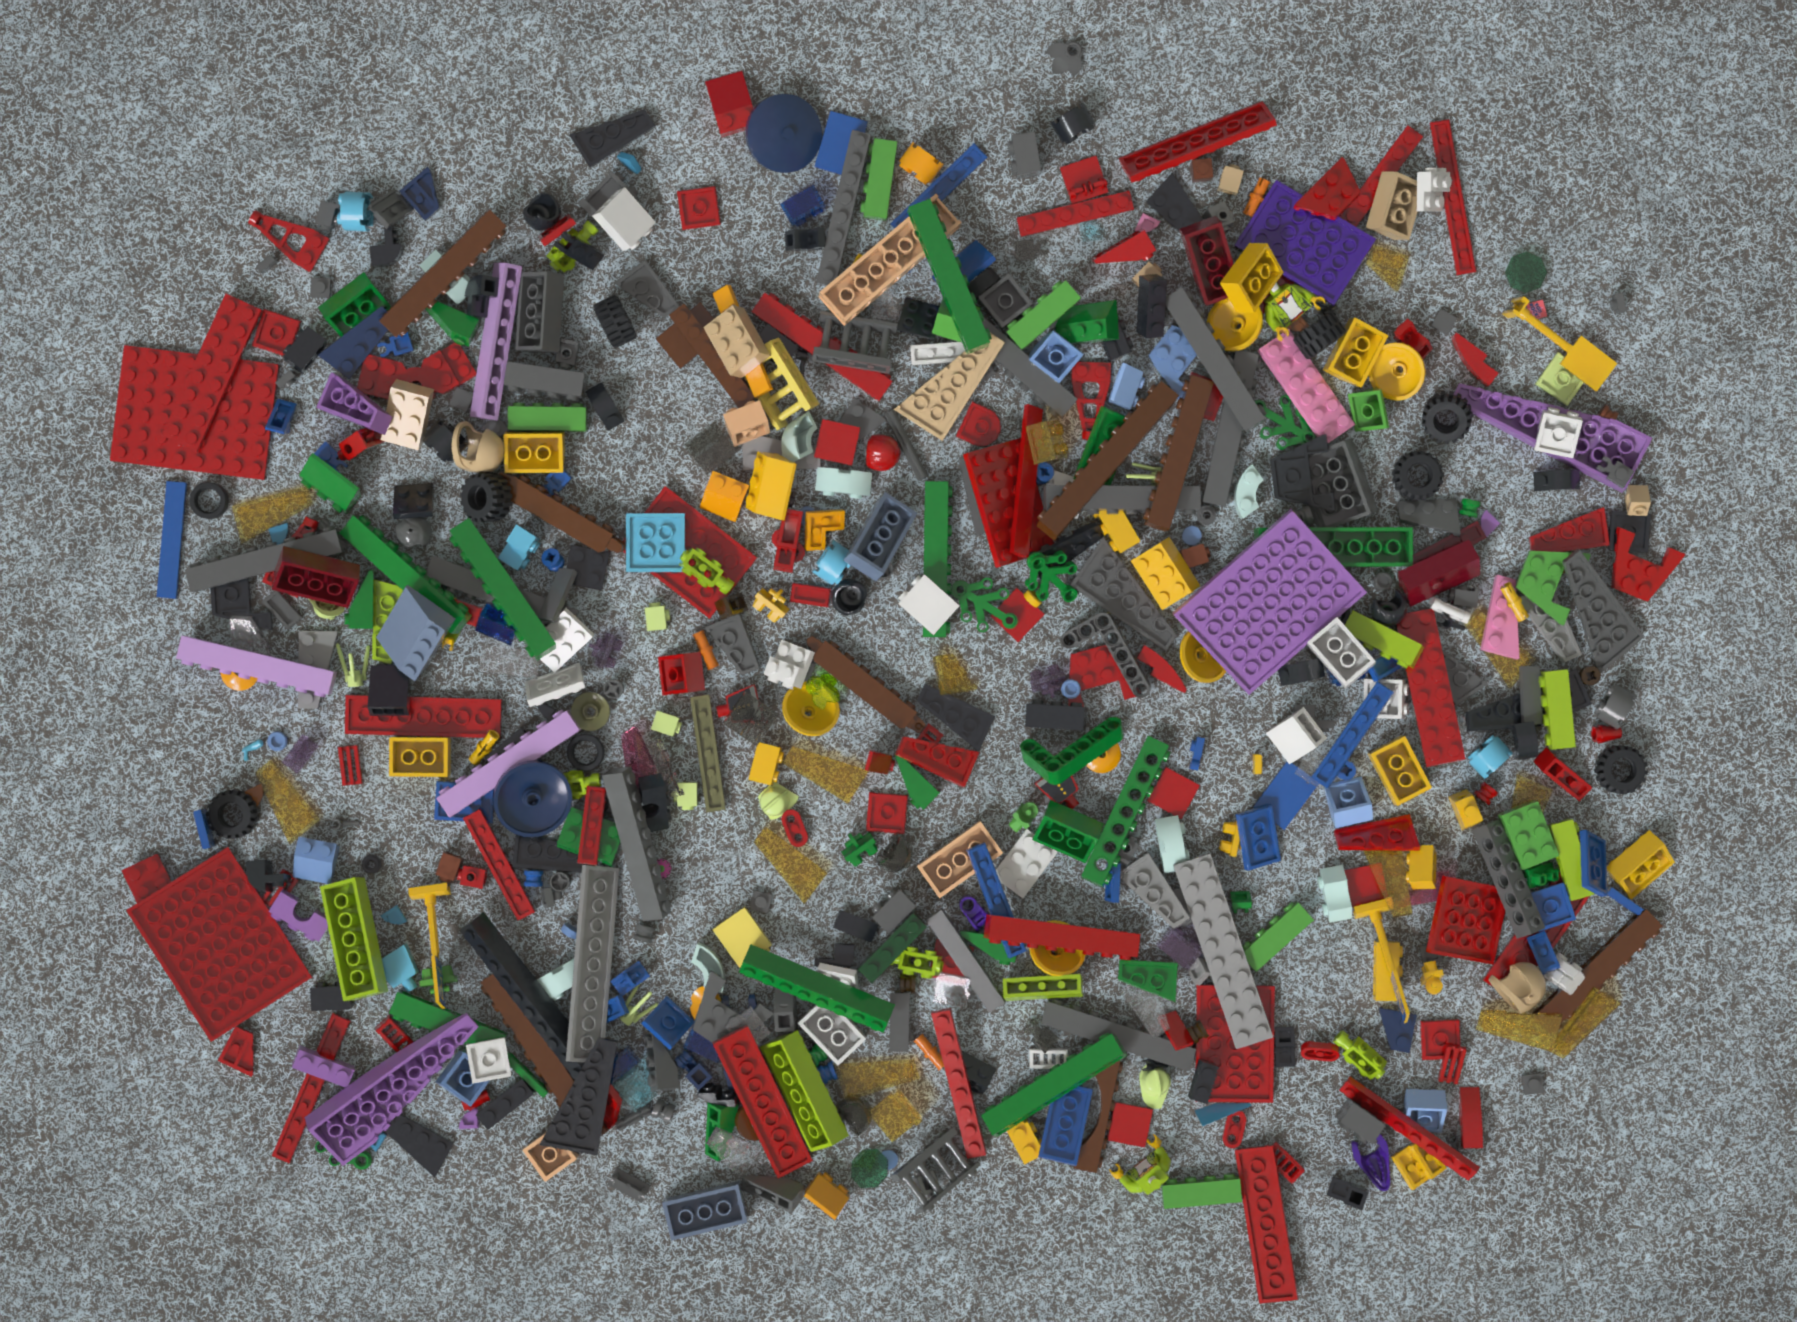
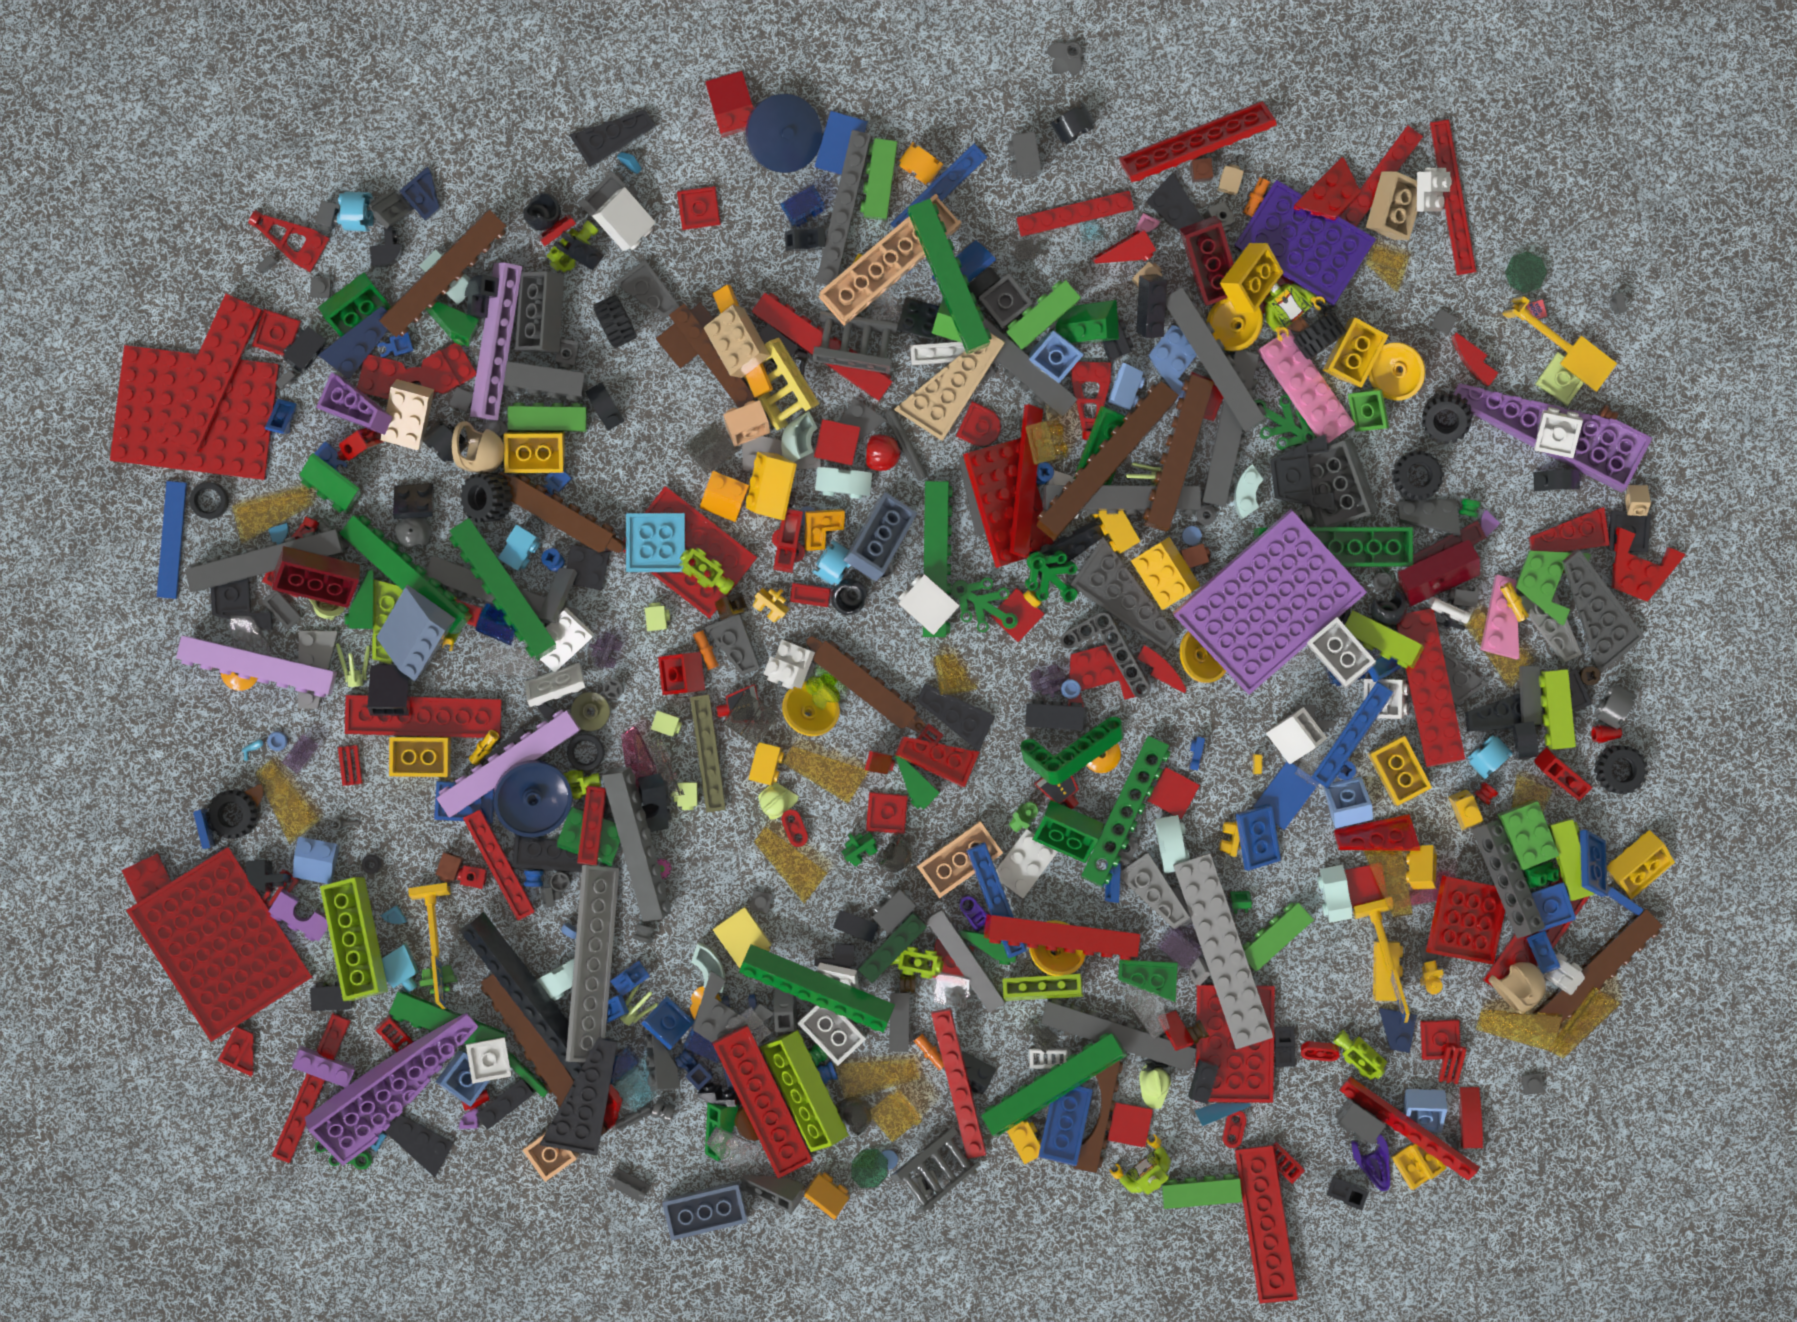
red hinge [1060,156,1109,204] -> none
black brick [1278,658,1325,686] -> none
red brick [1393,318,1433,359] -> none
dark grey plate [1596,456,1634,489] -> none

